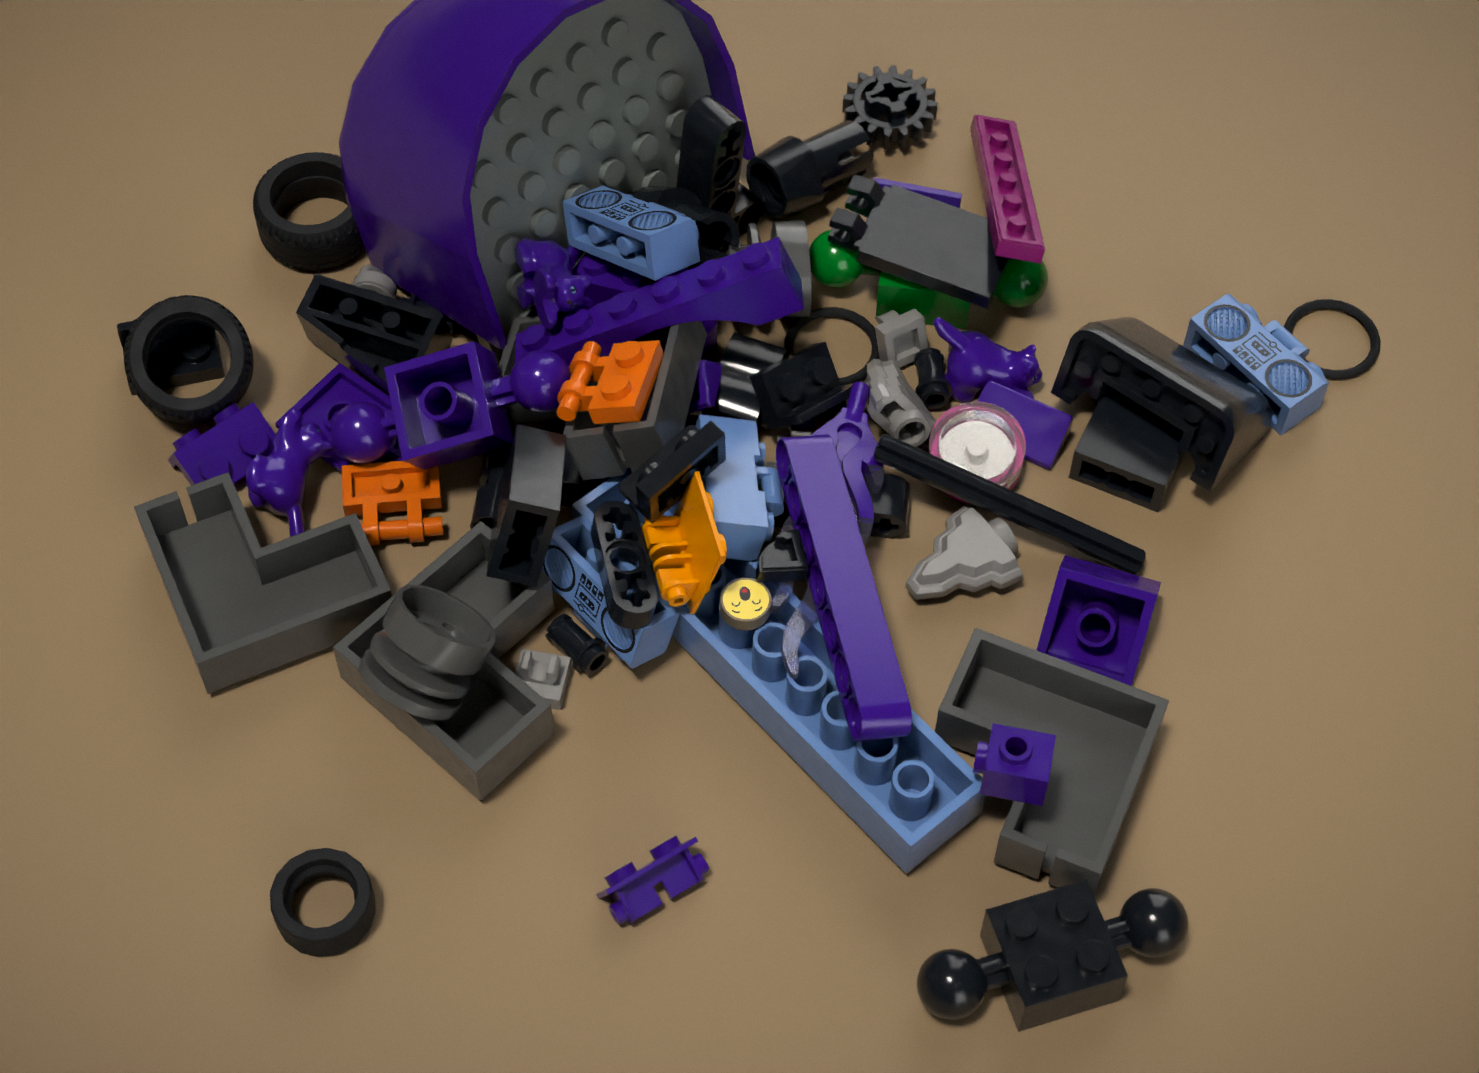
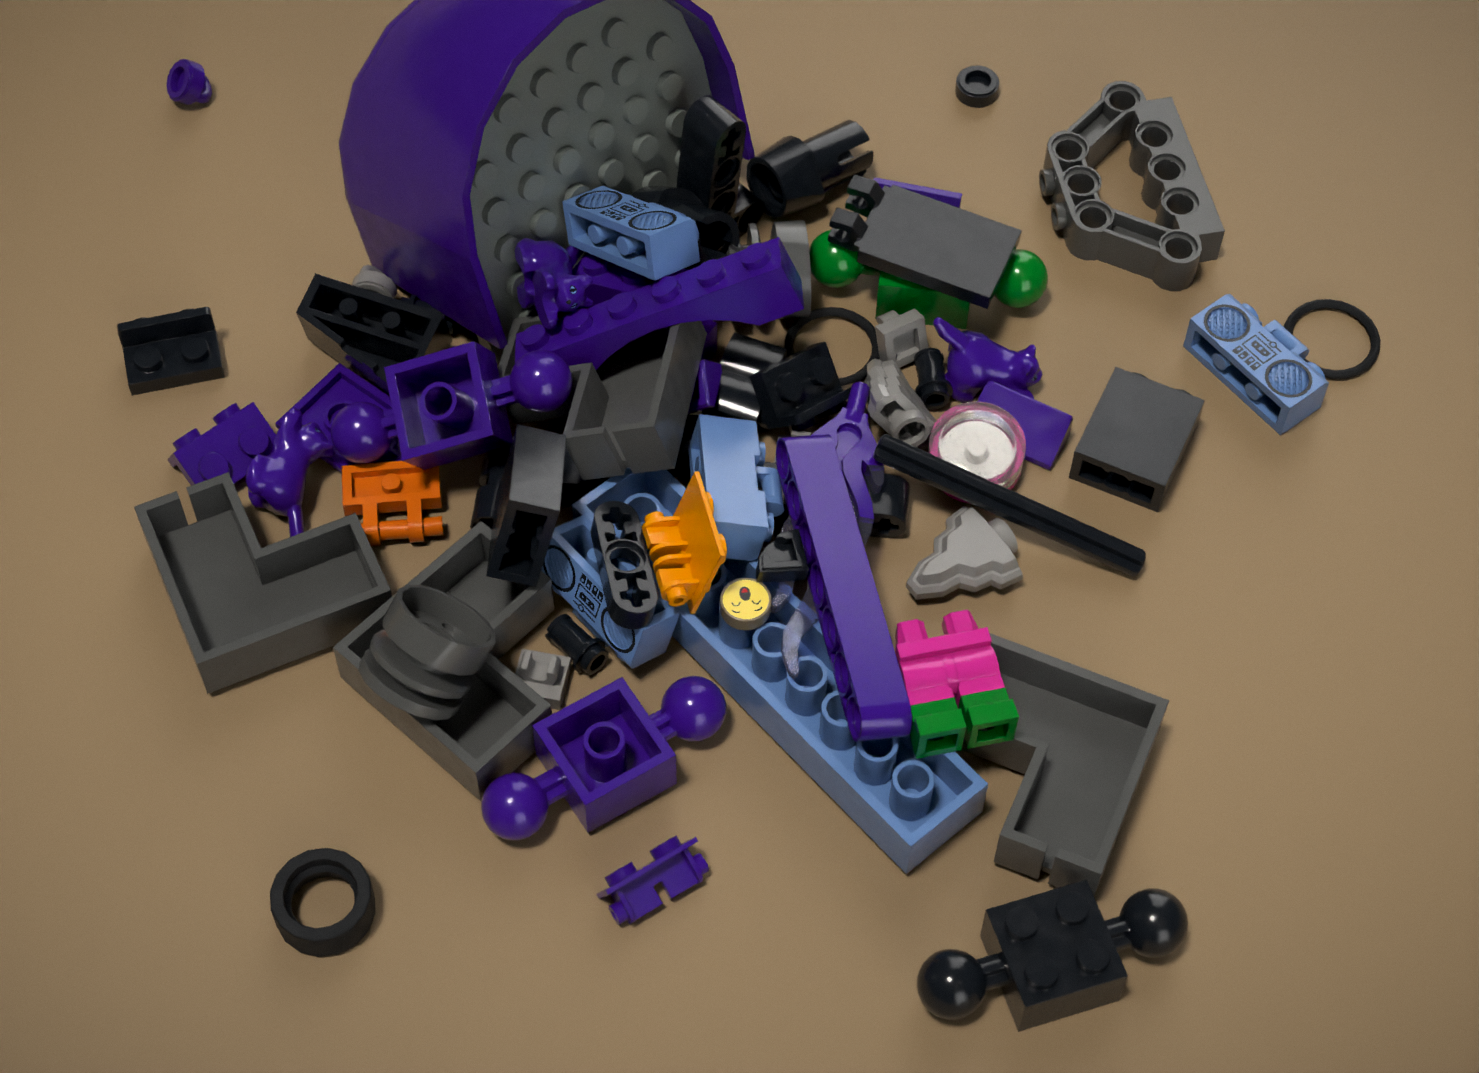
black tyre [124,295,254,424] -> none
black tyre [253,152,365,271] -> none
orange plate [556,340,664,424] -> none
black bracket [619,420,726,524] -> none
black gear [842,65,938,150] -> none
magenta tile [970,114,1045,264] -> none
dark purple brick [973,723,1056,806] -> none
dark purple slope [1037,555,1161,686] -> none
black windscreen [1051,317,1273,492] -> none
none -> dark purple tile [166,59,212,105]
none -> dark purple brick [481,676,726,840]
none -> hips [895,610,1019,759]
none -> black tile [955,65,999,108]
none -> dark grey brick [1039,81,1225,291]

